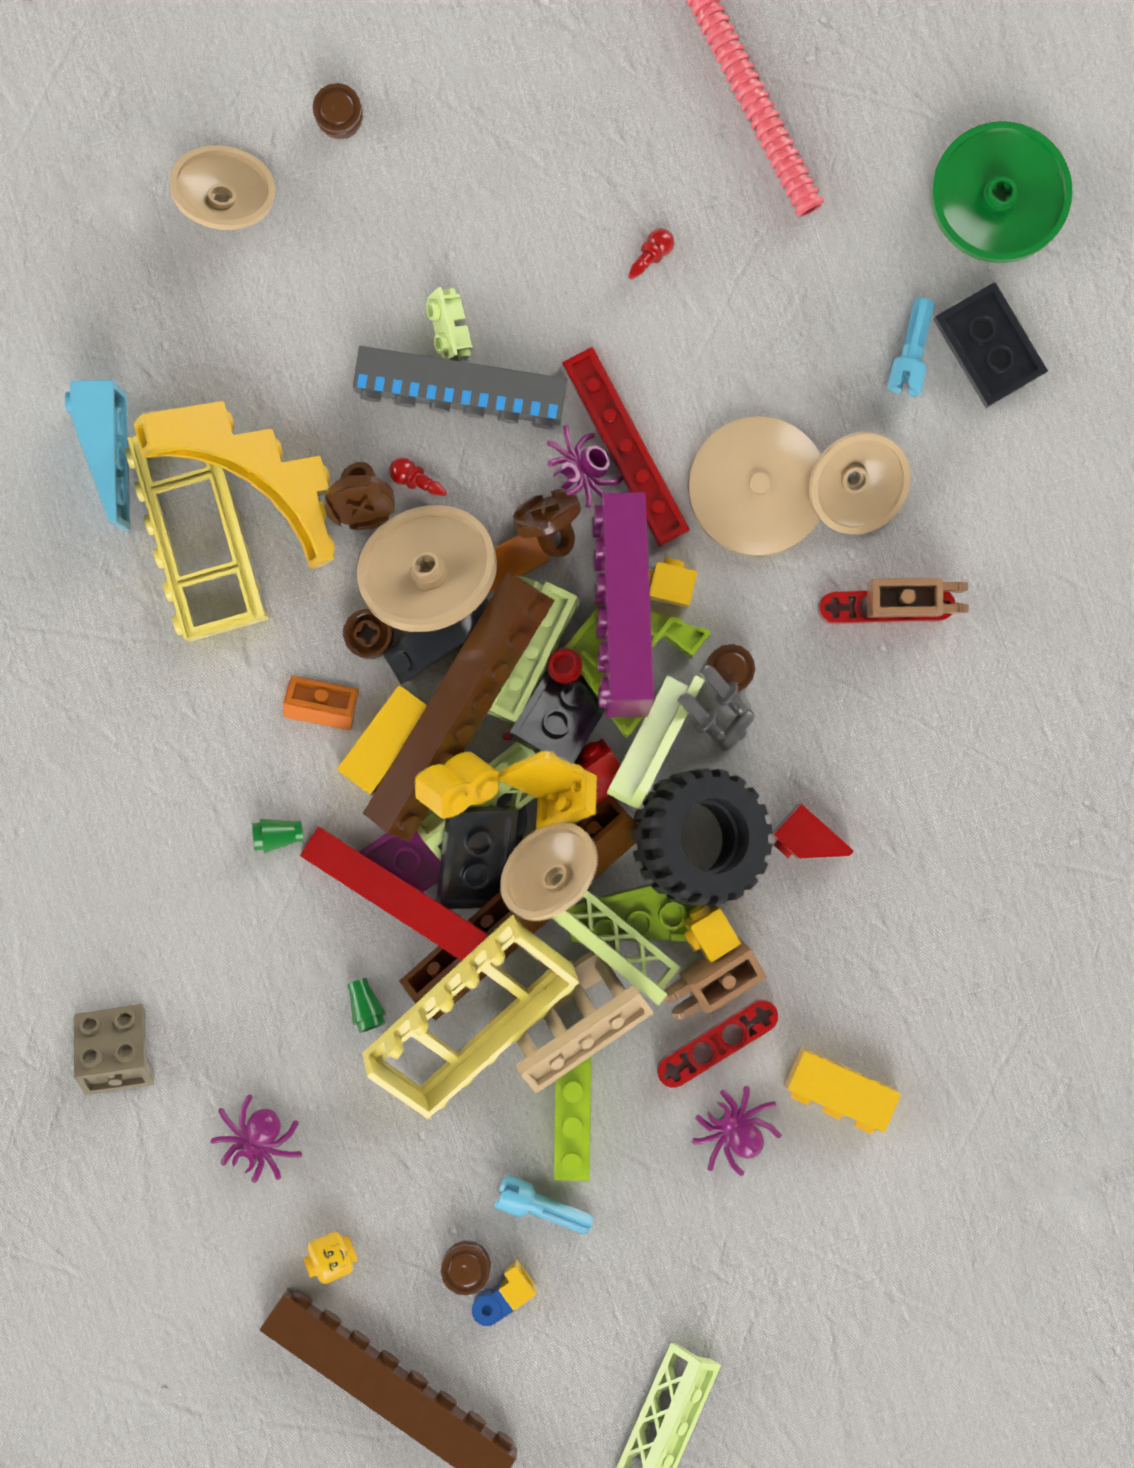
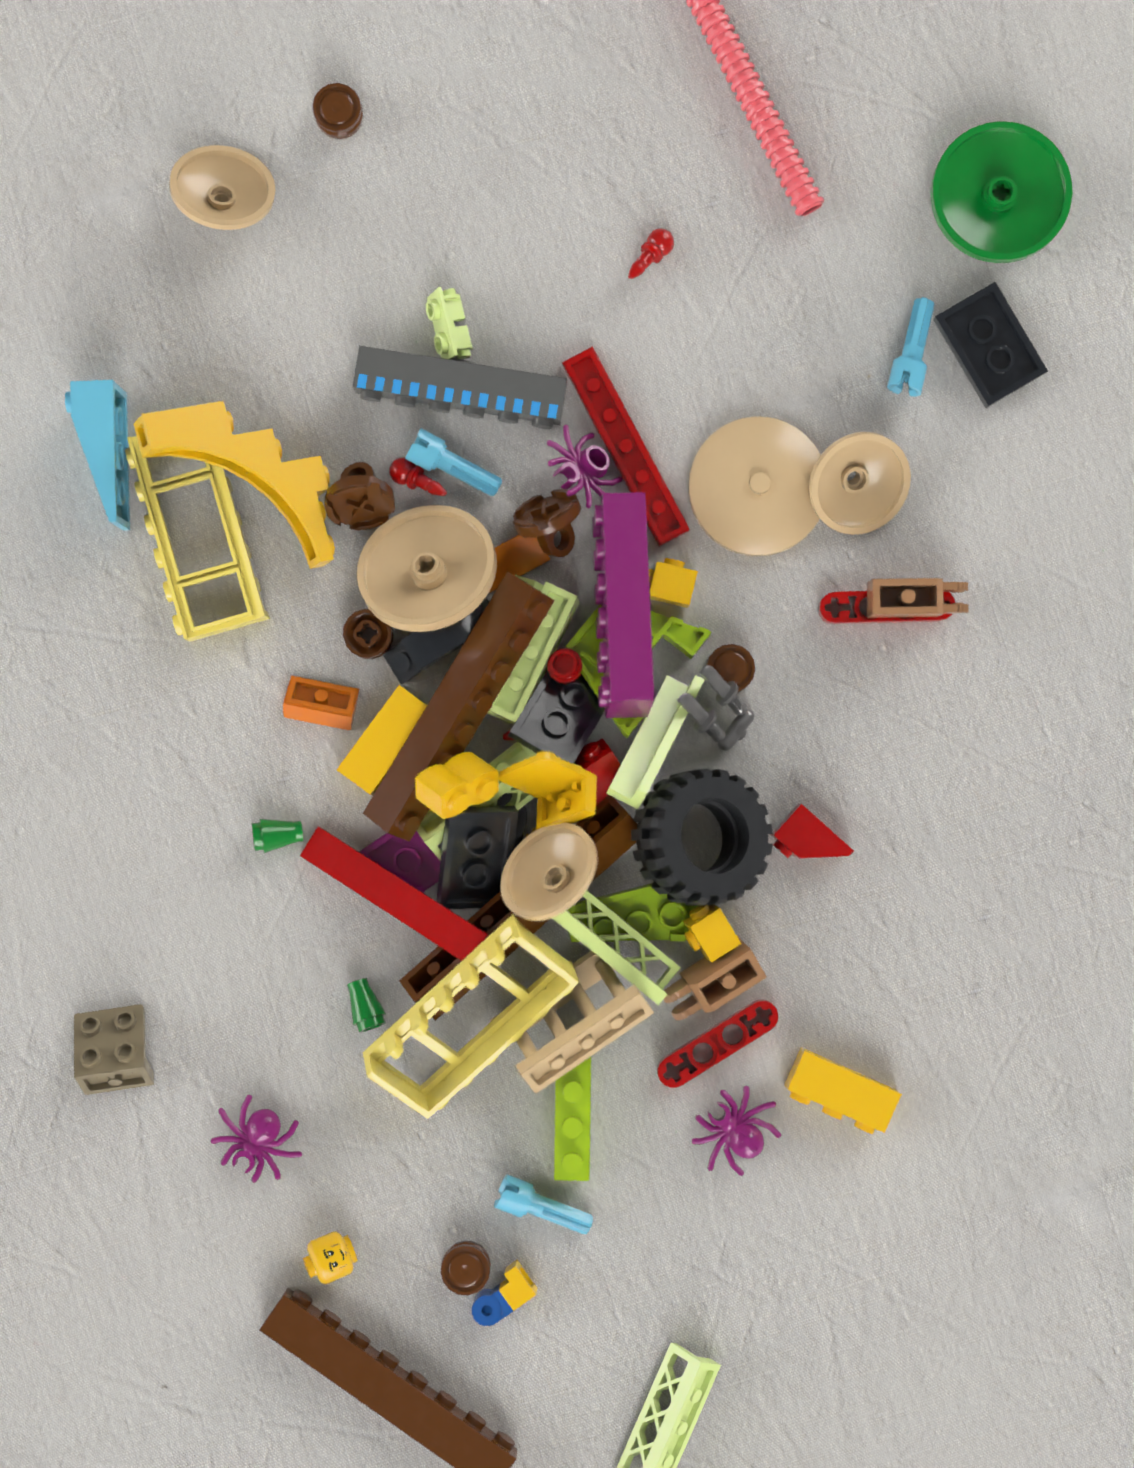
none -> medium azure piece [405,428,502,496]

